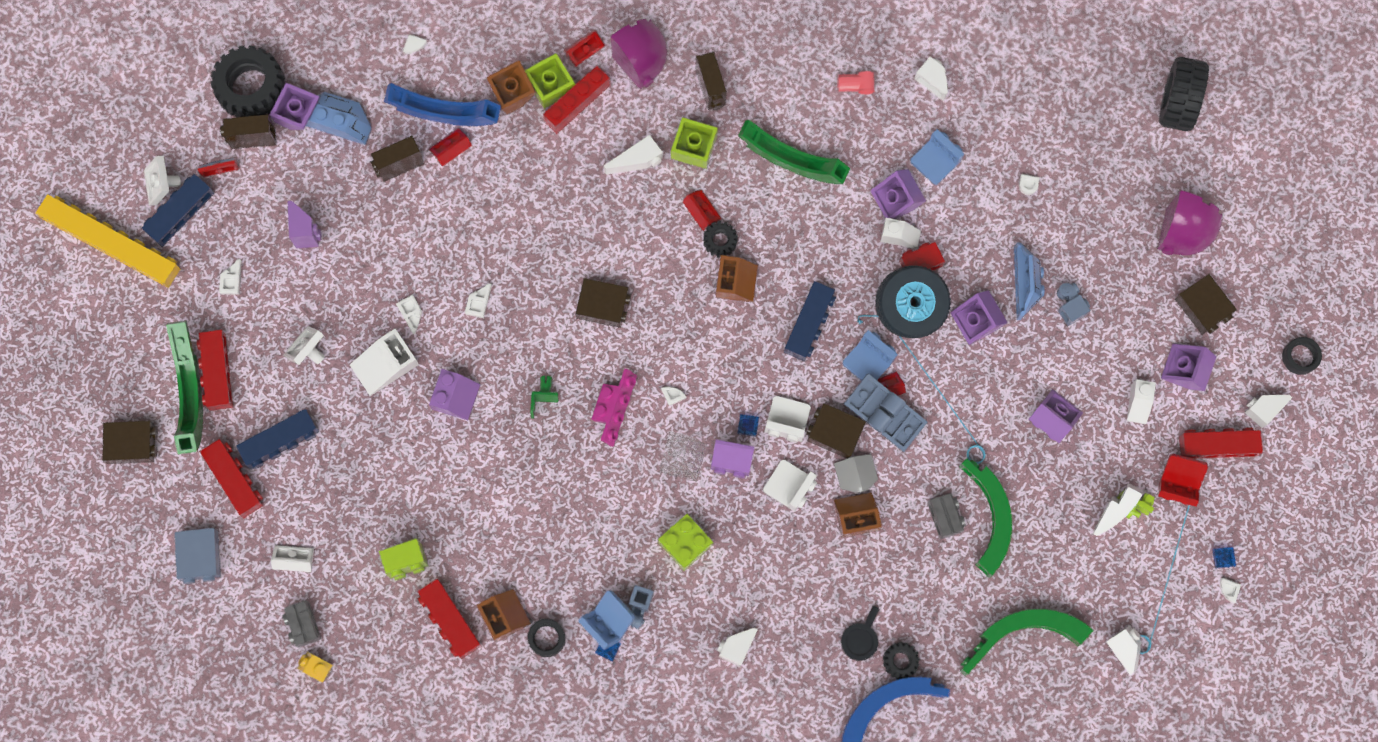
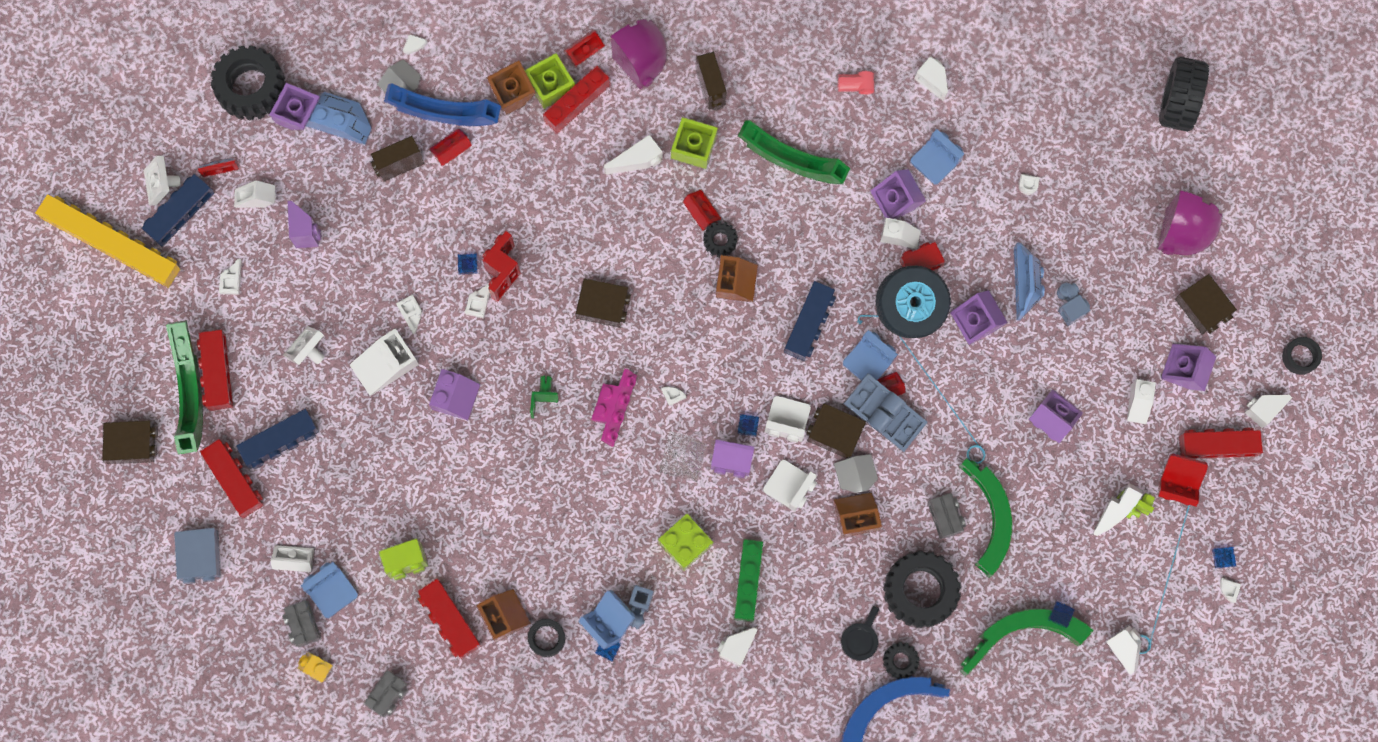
dark brown brick [220,115,276,149] -> none
none -> white slope [234,180,276,208]
none -> medium blue bracket [300,562,358,618]
none -> flat silver brick [363,670,408,718]
none -> light grey slope [377,60,421,93]
none -> clear blue tile [458,254,478,275]
none -> red bracket [482,231,521,302]
none -> green brick [734,539,763,623]
none -> black tyre [883,550,962,628]
none -> clear blue tile [1048,601,1075,628]

